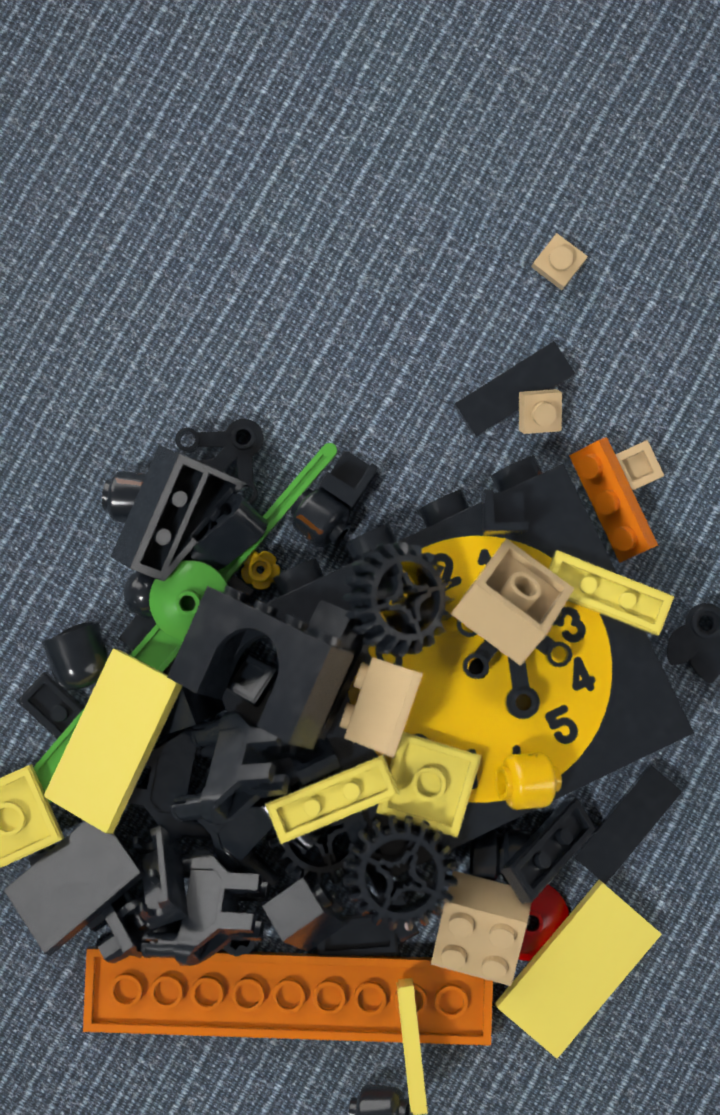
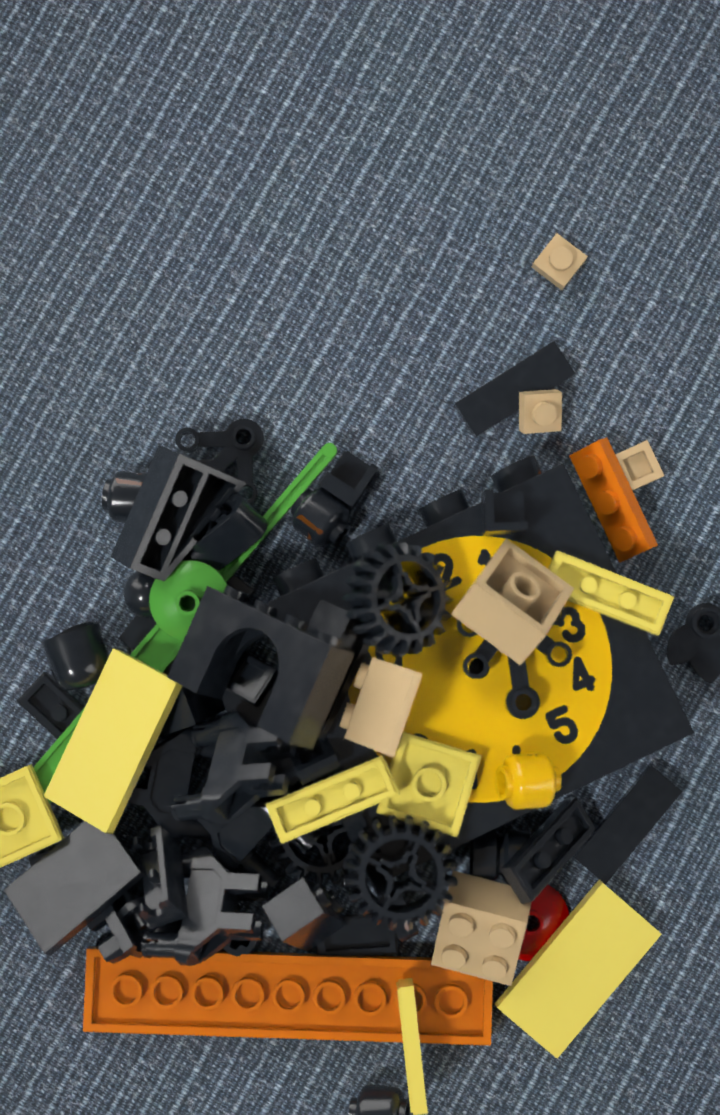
yellow plate [241,551,280,590] -> none

